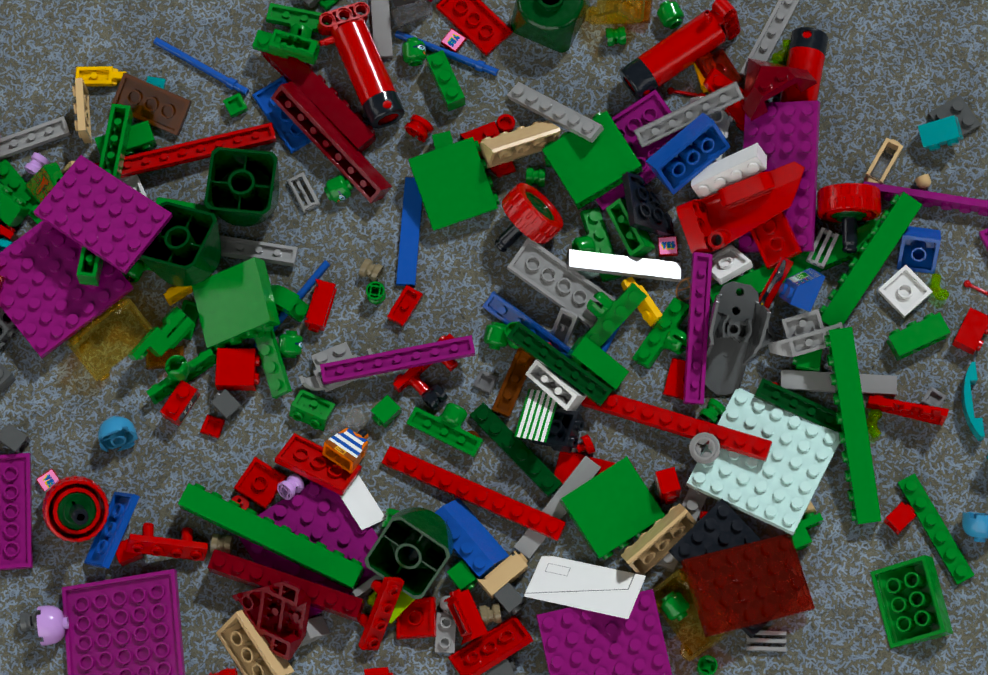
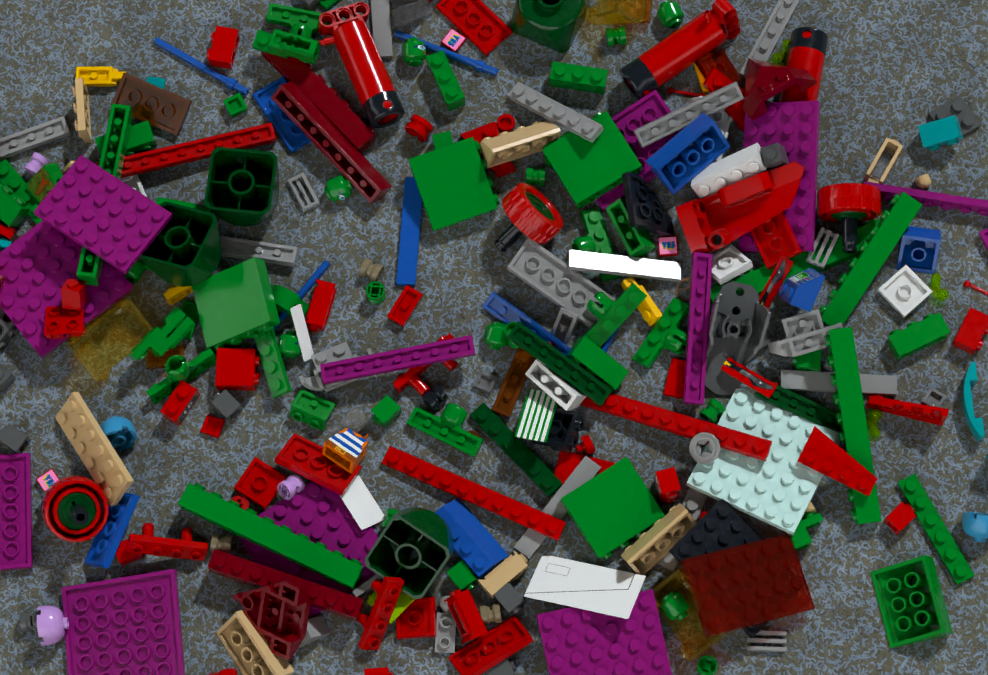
none -> red hinge [44,305,86,340]
none -> tan plate [55,392,134,506]
none -> red brick [61,279,87,311]
none -> red brick [207,26,240,70]
none -> white sticker [290,304,314,362]
none -> green brick [549,61,608,95]
none -> red sticker [721,357,777,398]
none -> dark grey brick [760,142,789,170]
none -> red wing [797,426,878,496]

